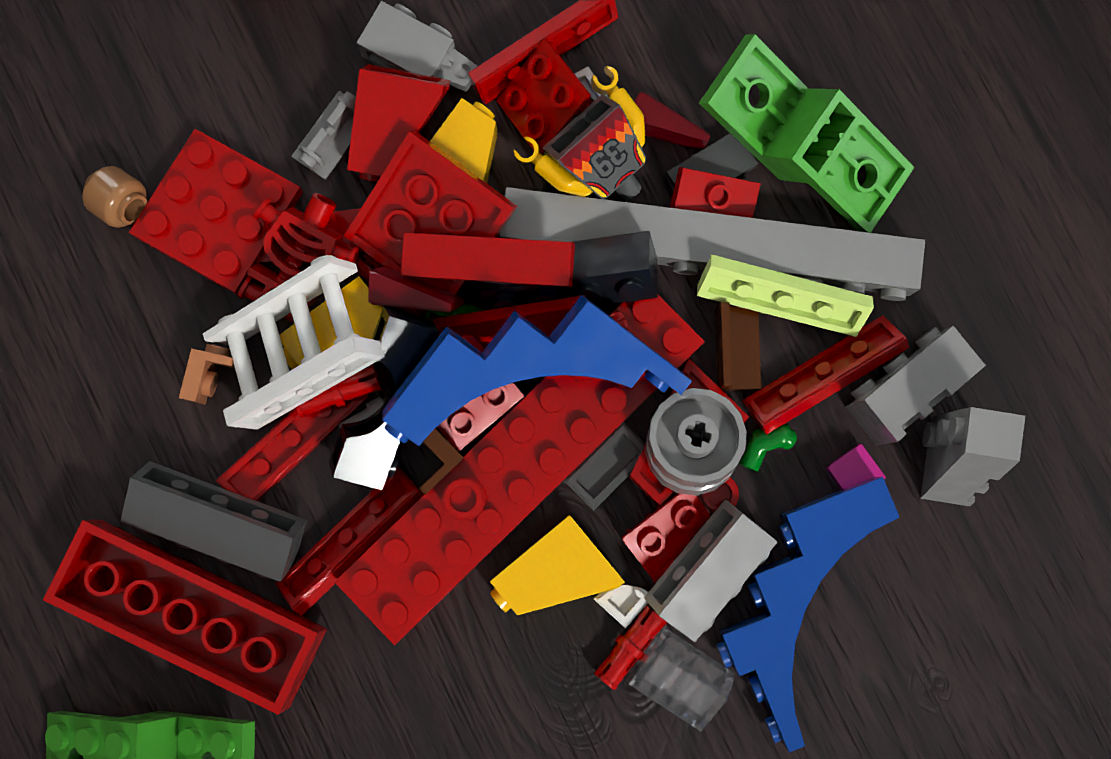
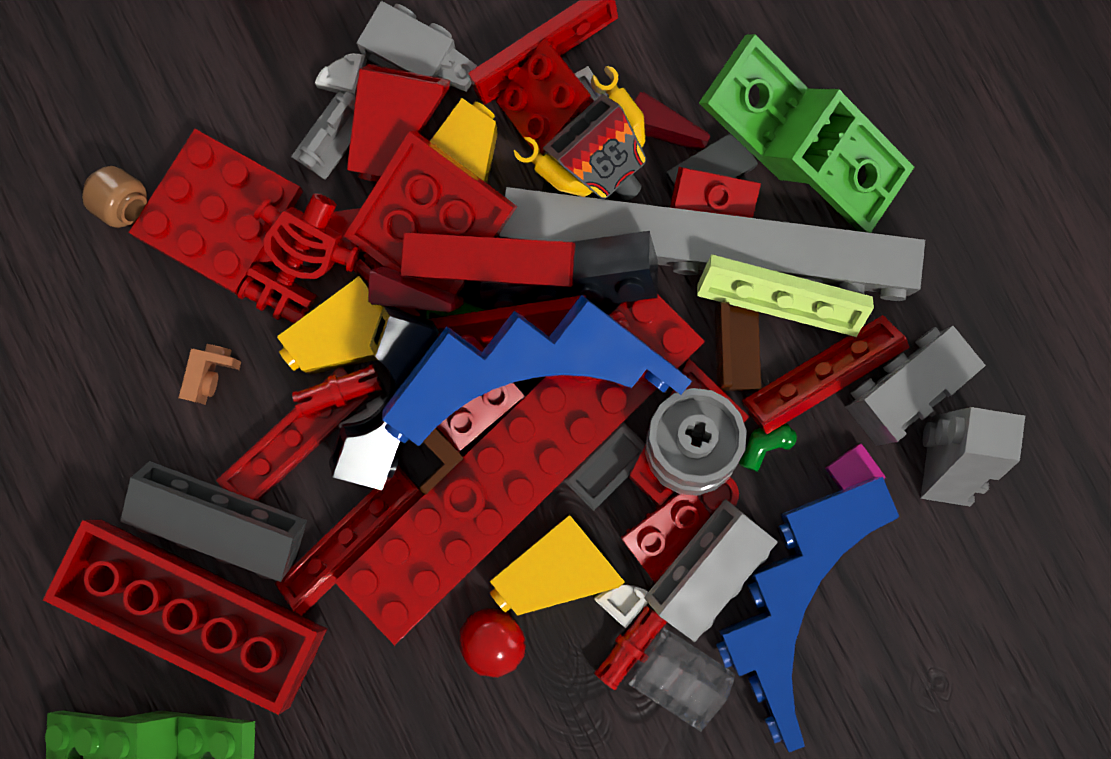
white fence [203,255,384,429] -> none
none -> white tile [315,54,367,97]
none -> red hair [459,608,526,678]

